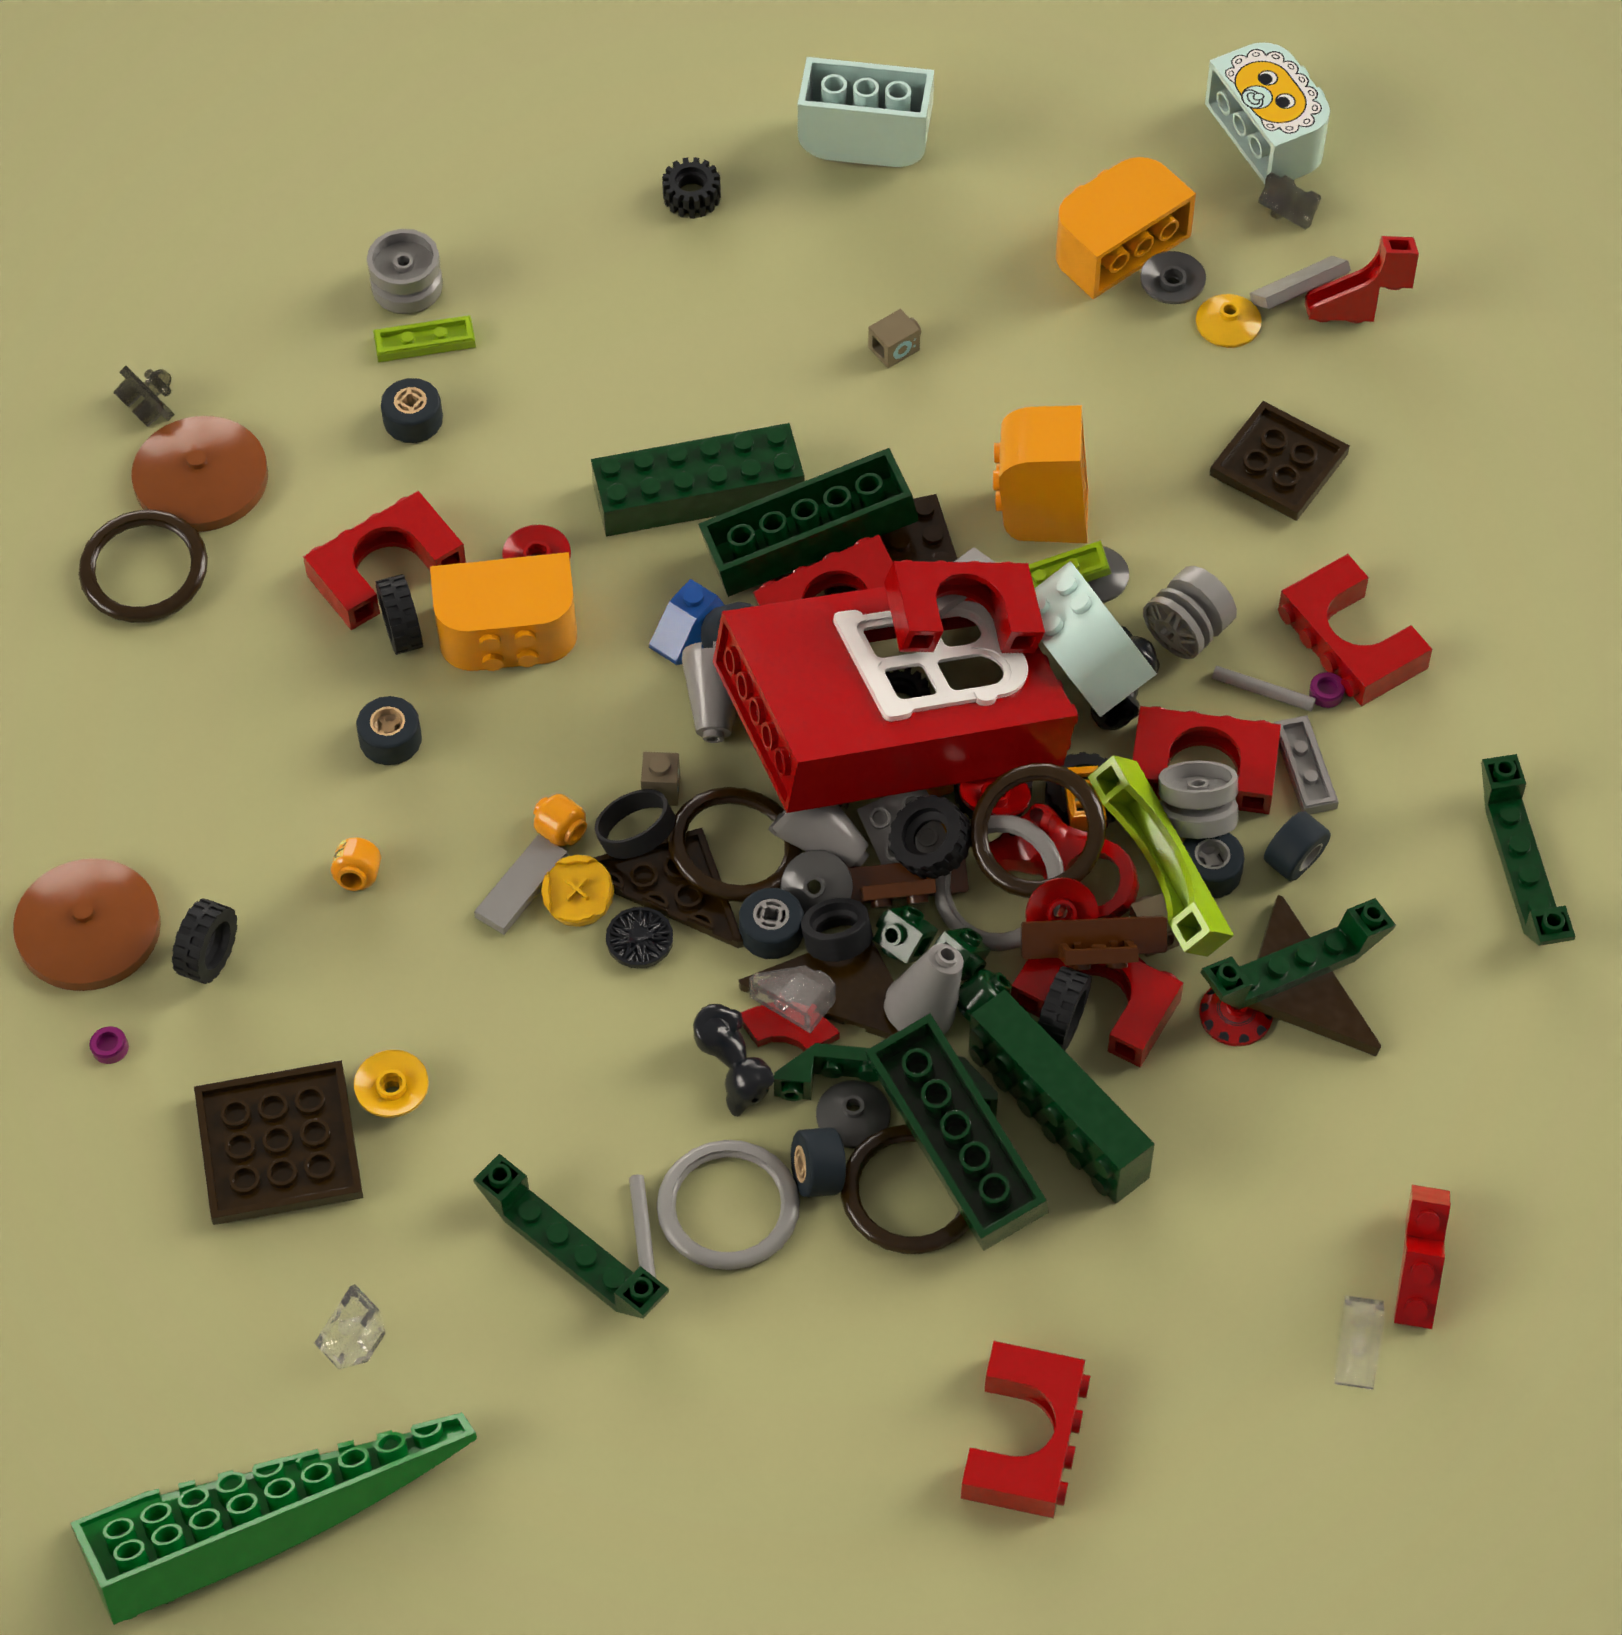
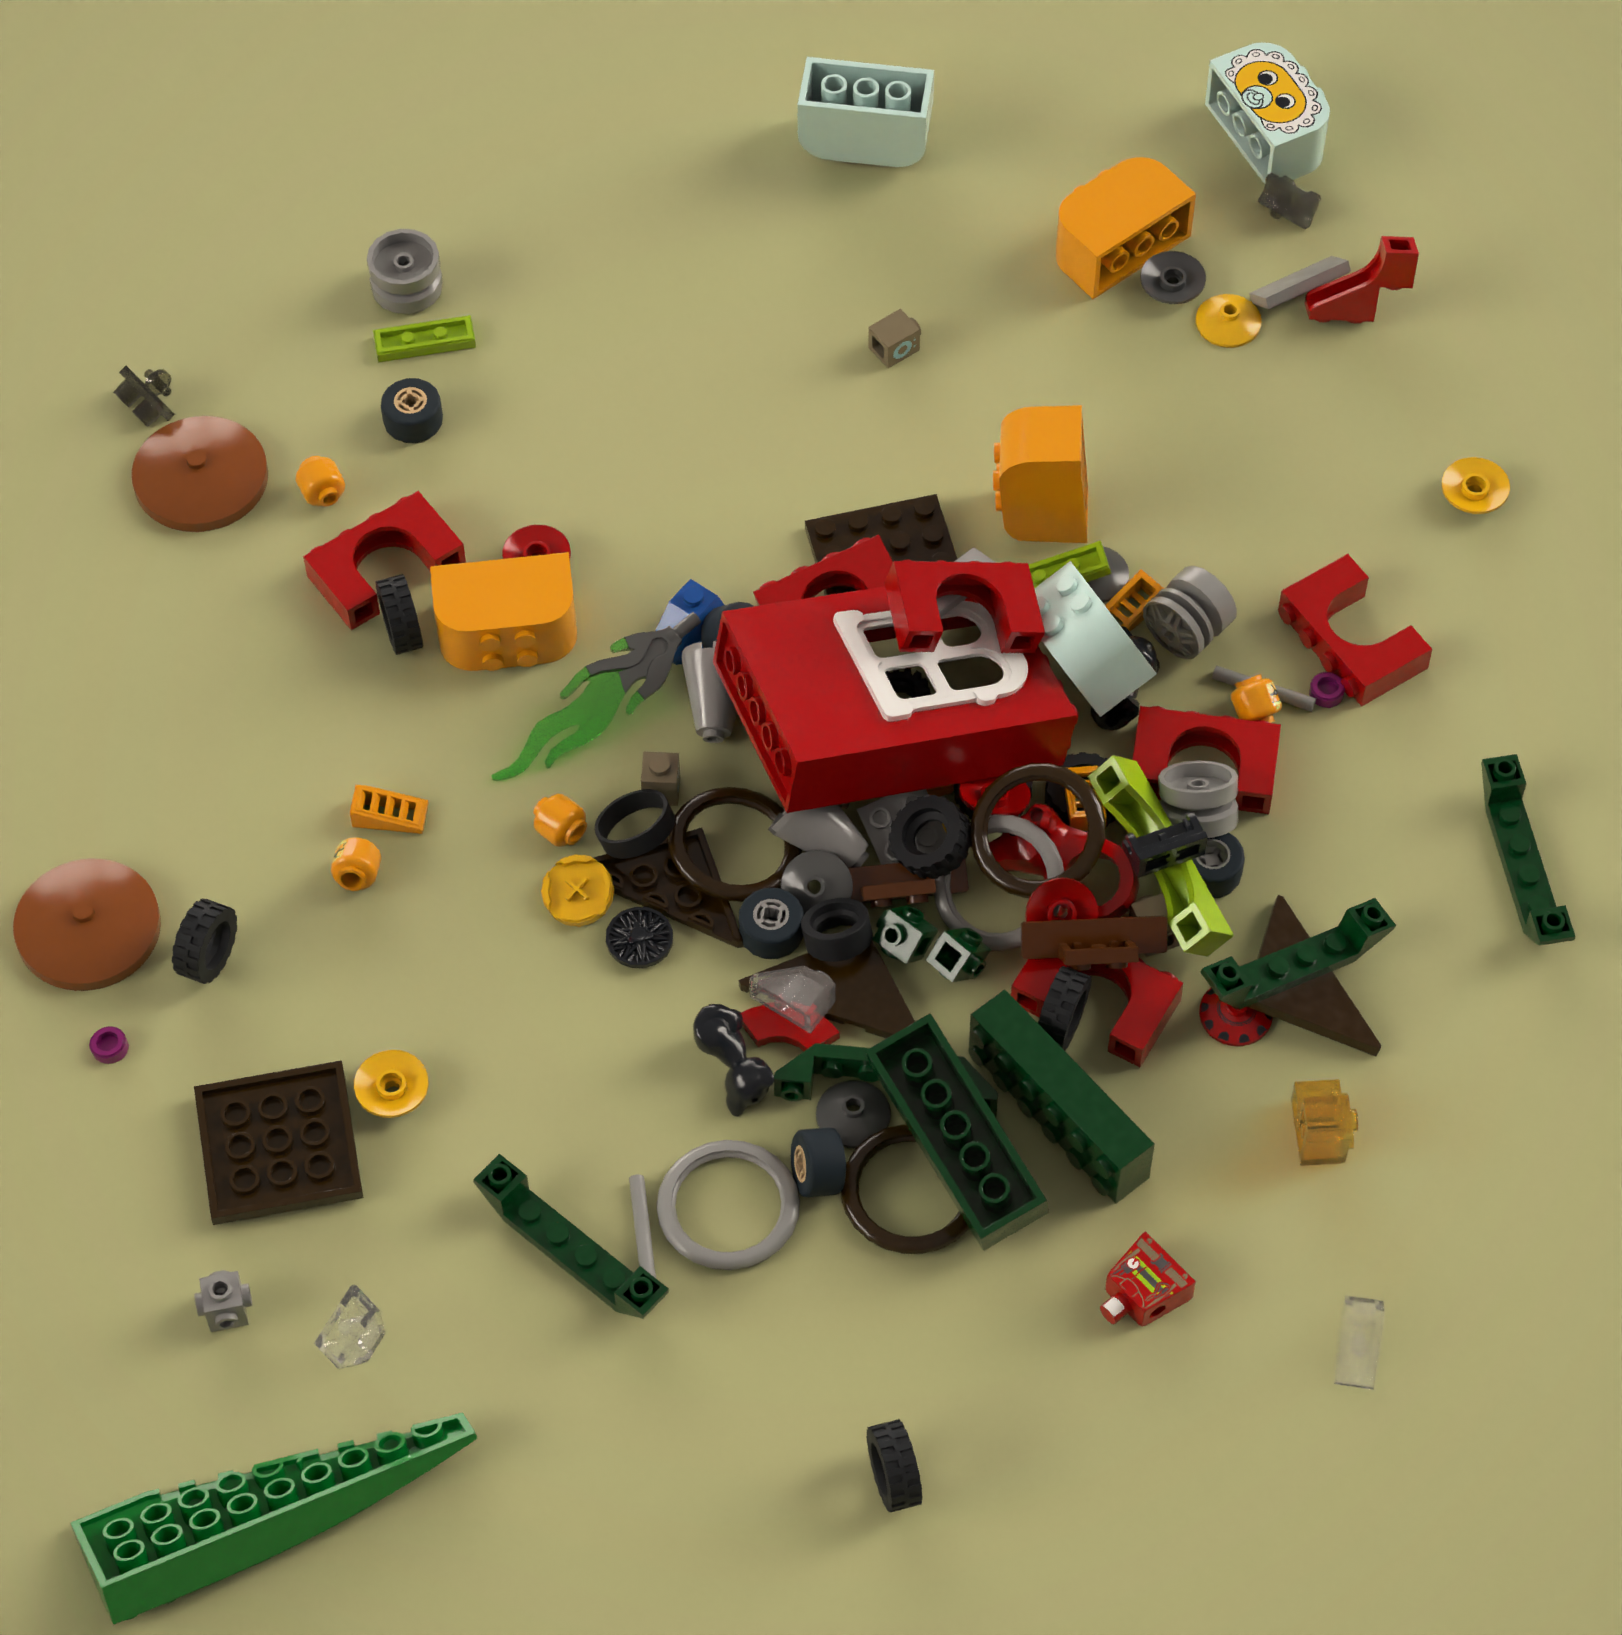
dark brown wedge [78,510,208,623] -> none
black wheel [356,696,422,765] -> none
light grey tile [474,834,568,935] -> none
dark green brick [591,423,804,537] -> none
black tyre [662,157,721,218] -> none
dark green brick [698,448,919,597] -> none
light grey cone [884,944,964,1034] -> none
dark green head [957,969,1012,1021] -> none
red arch [961,1341,1091,1518] -> none
dark brown plate [1210,401,1350,521] -> none
black wheel [1264,811,1331,881] -> none
light grey tile [1274,715,1339,814] -> none
red arch [1394,1185,1451,1329] -> none
none -> light grey brick [194,1270,252,1332]
none -> light orange head [295,456,345,506]
none -> light orange slope [350,785,429,834]
none -> clear neon green piece [492,612,701,781]
none -> black tyre [866,1419,923,1513]
none -> red torso [1100,1231,1196,1326]
none -> light orange slope [1105,569,1164,631]
none -> black hinge [1122,812,1208,878]
none -> light orange head [1231,674,1282,723]
none -> clear yellow brick [1291,1079,1358,1166]
none -> yellow dish [1441,457,1510,514]

